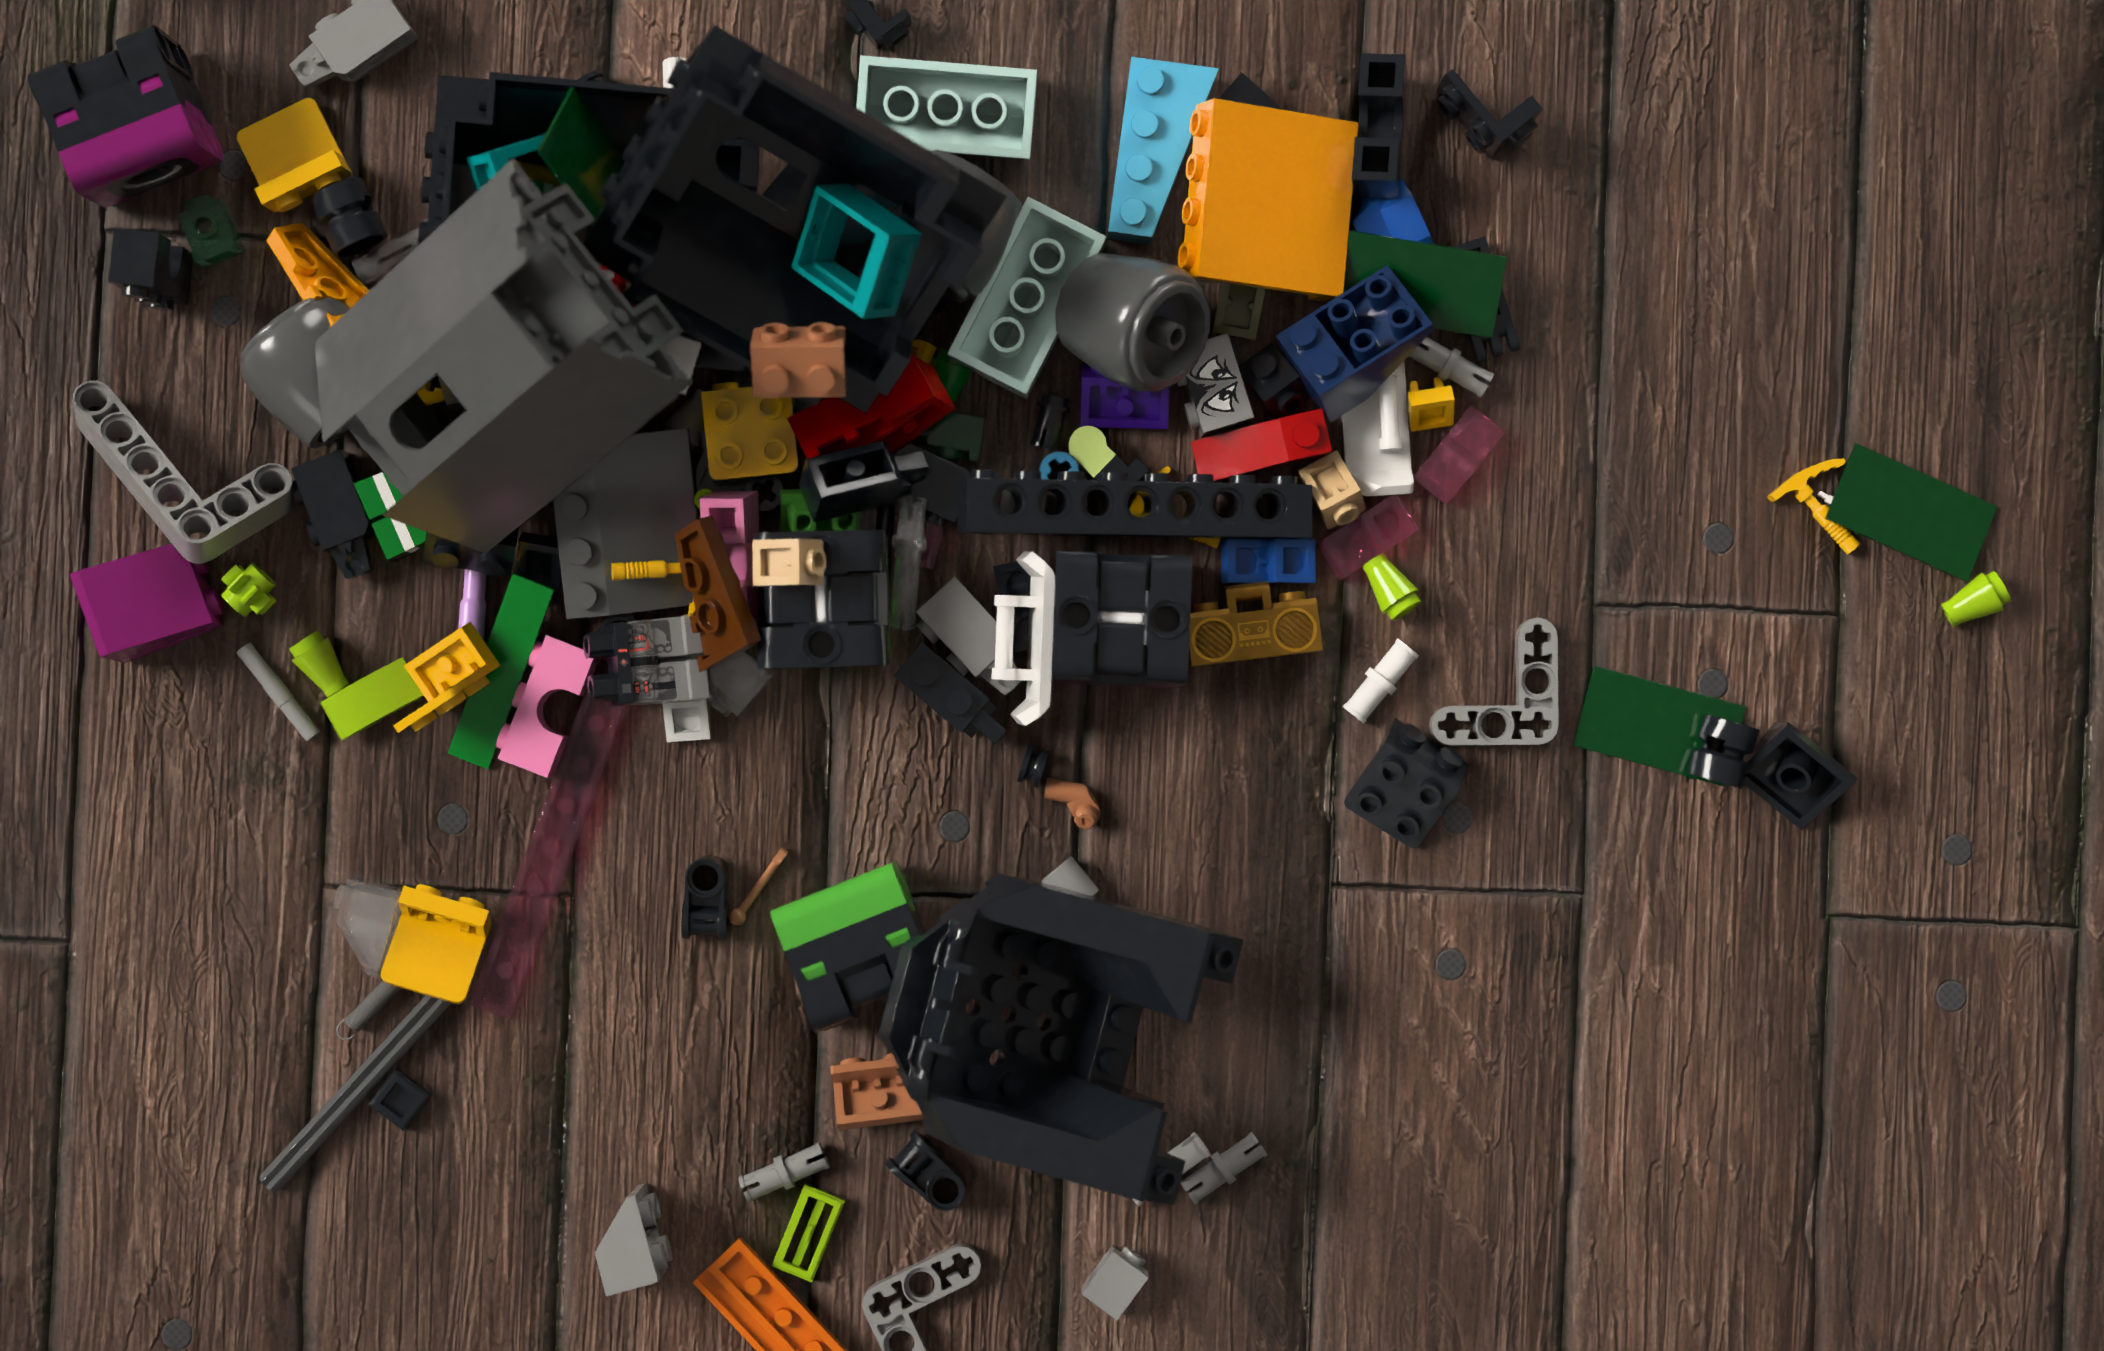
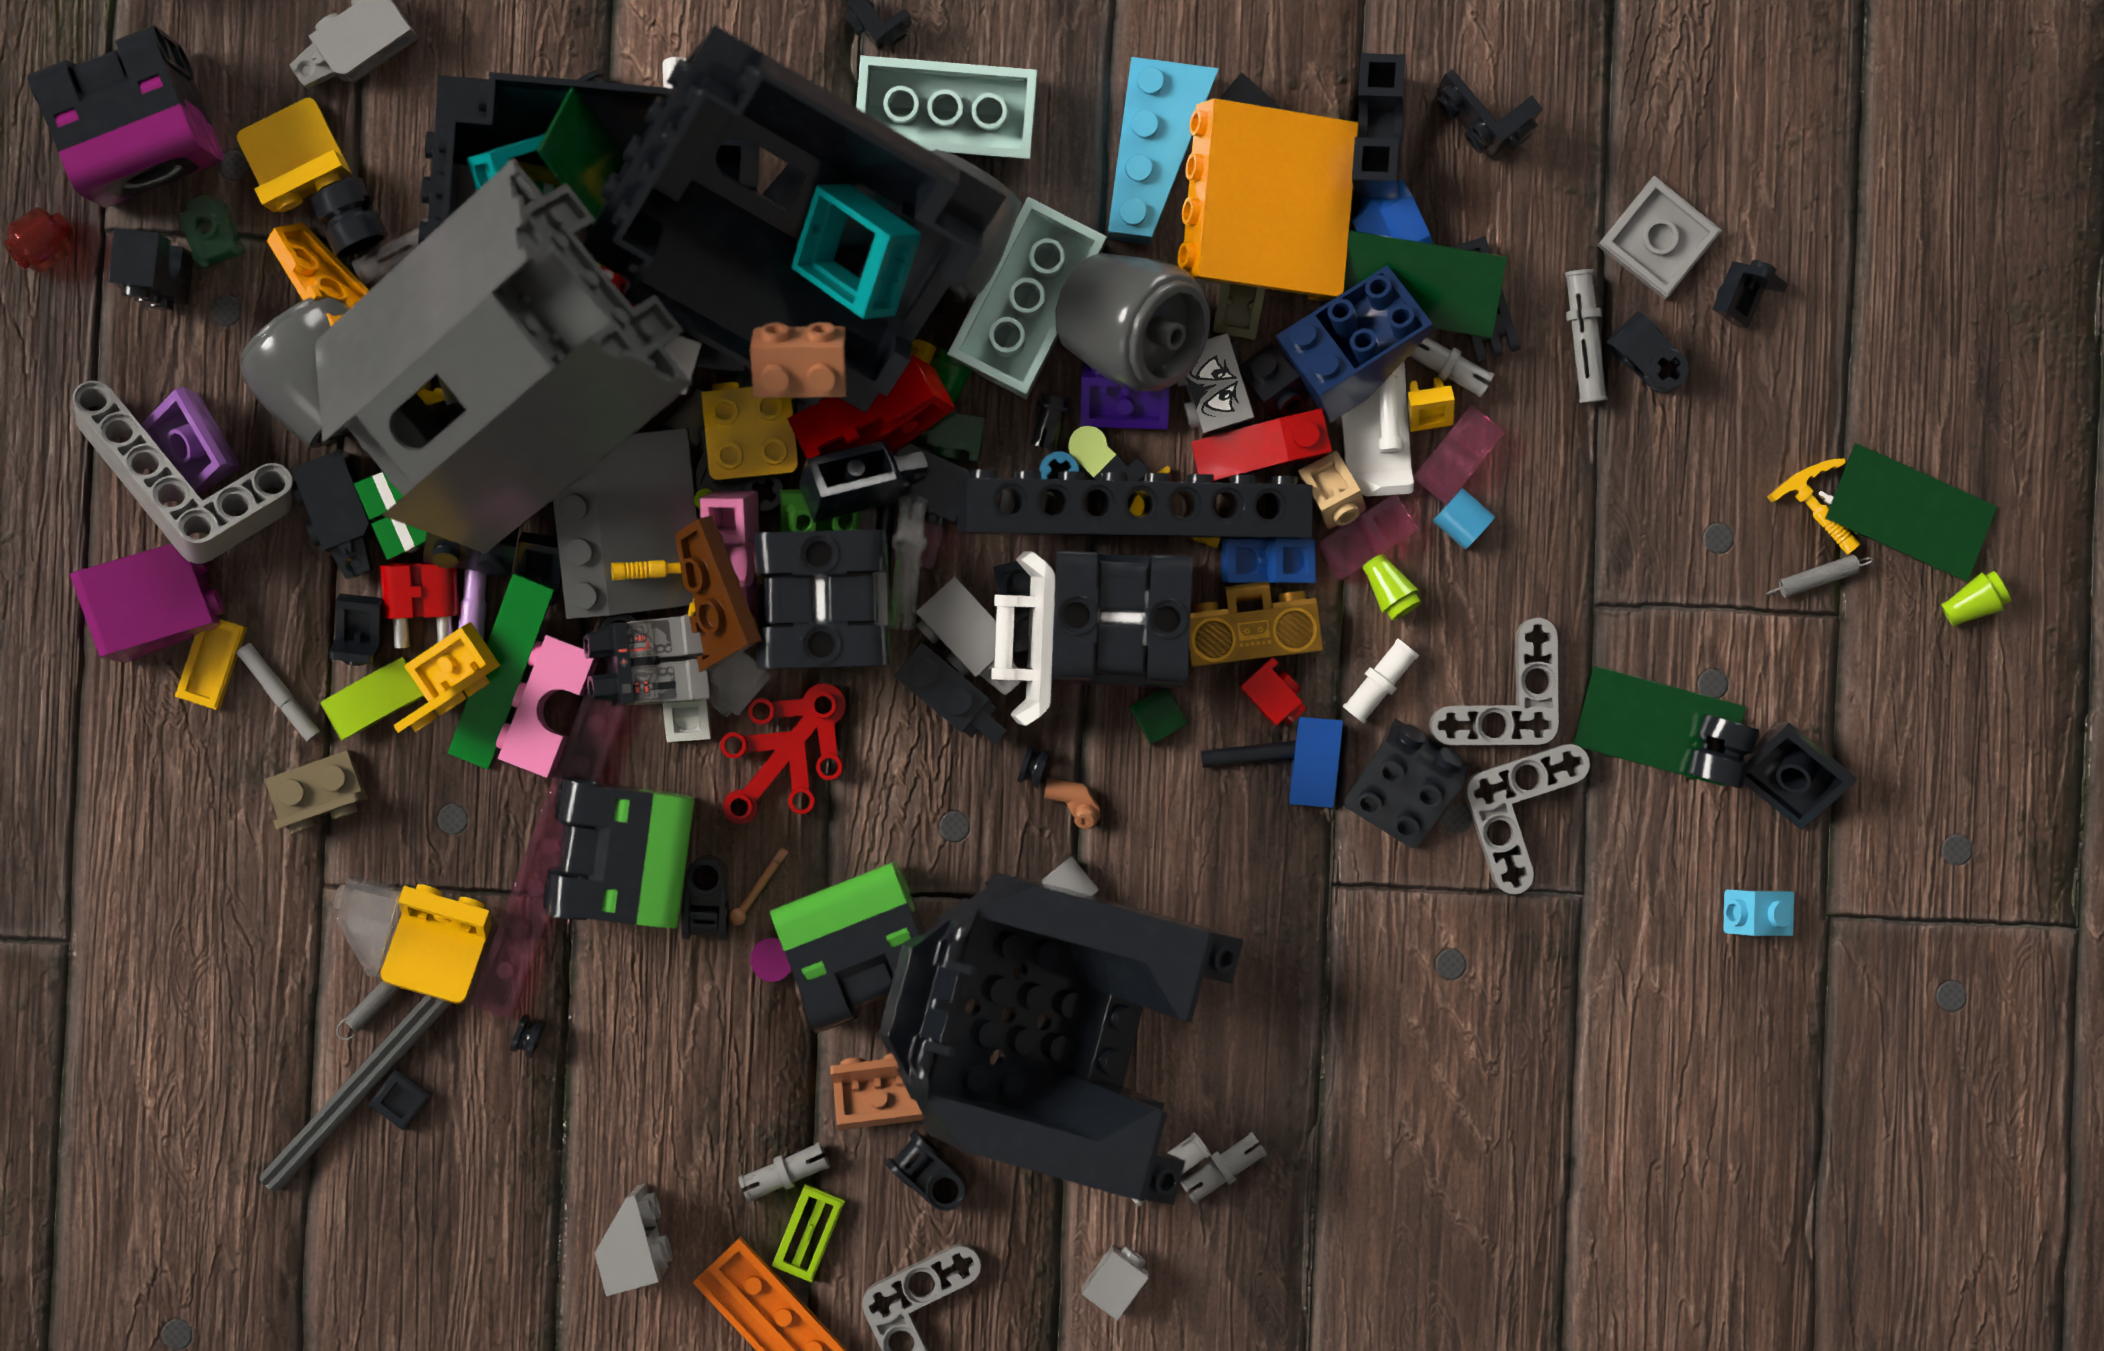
lime gear [221,563,277,617] -> none
lime cone [289,630,349,698] -> none
tan bracket [752,539,826,586] -> none
none -> clear red head [3,207,74,273]
none -> medium lavender slope [141,387,242,495]
none -> yellow tile [175,619,247,710]
none -> dark tan bracket [264,750,368,834]
none -> black bracket [330,593,383,666]
none -> red piece [380,562,460,648]
none -> black bush [510,1014,546,1058]
none -> black piece [543,776,695,928]
none -> red plant [720,683,846,825]
none -> magenta tile [750,937,792,982]
none -> dark green slope [1129,688,1188,745]
none -> black bar [1201,740,1296,768]
none -> red brick [1238,657,1307,726]
none -> blue slope [1289,717,1343,808]
none -> dark azure brick [1432,487,1495,550]
none -> light grey beam [1464,744,1590,894]
none -> light grey pin [1565,269,1608,403]
none -> light grey tile [1597,176,1722,300]
none -> black piece [1606,311,1689,394]
none -> black bracket [1712,260,1788,329]
none -> medium azure bracket [1723,890,1794,936]
none -> light grey piece [1766,555,1874,598]

